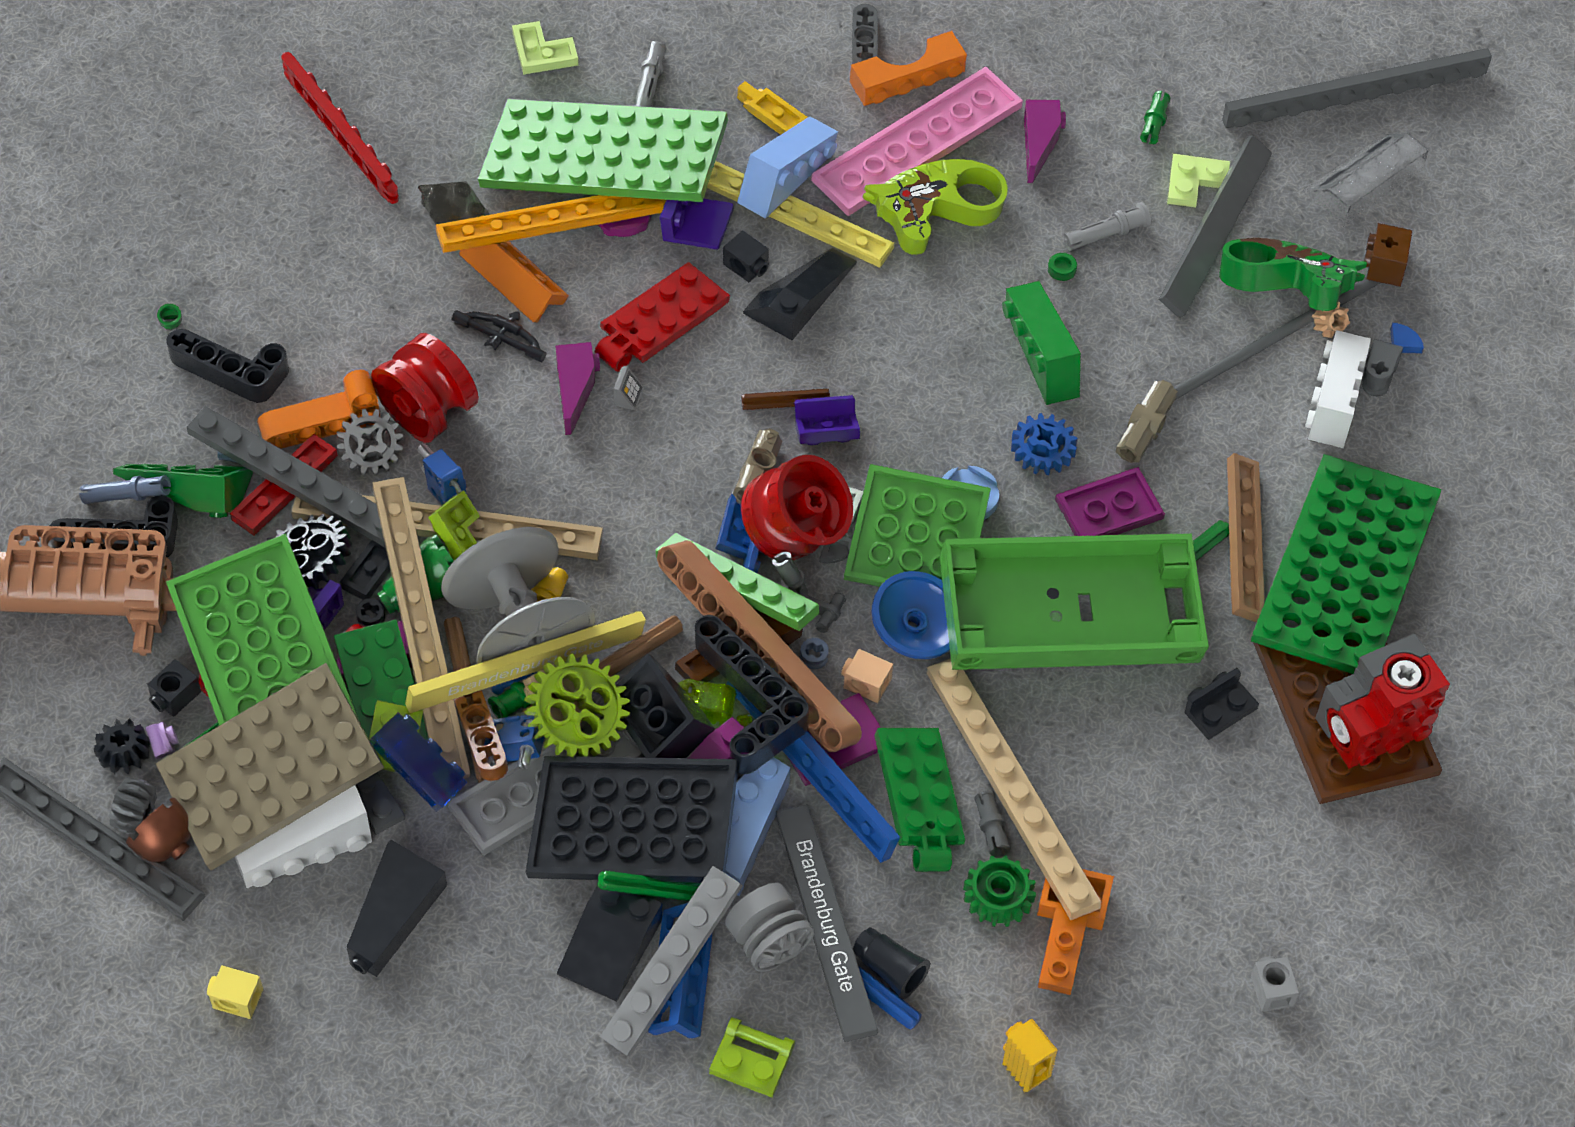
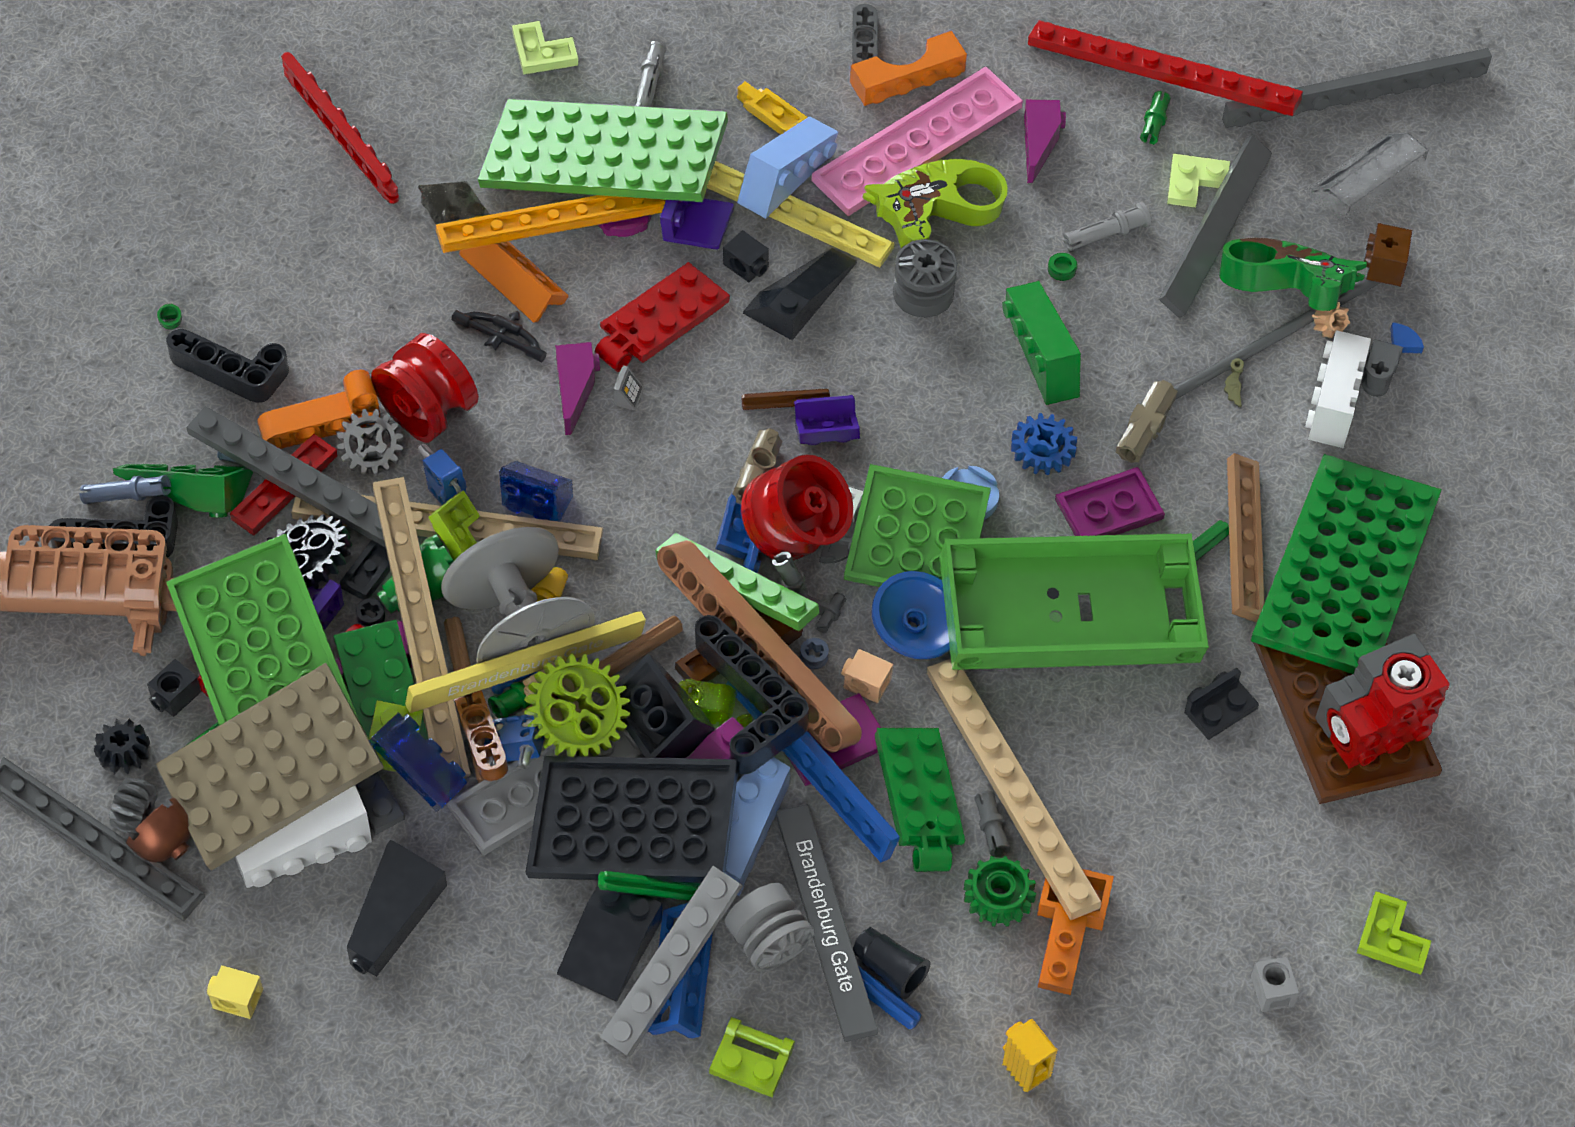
lavender plate [145,722,179,759] -> none
none -> clear blue slope [499,461,573,522]
none -> dark grey wheel [893,239,958,318]
none -> red plate [1028,20,1303,117]
none -> olive piece [1224,358,1244,407]
none -> lime plate [1356,891,1431,975]

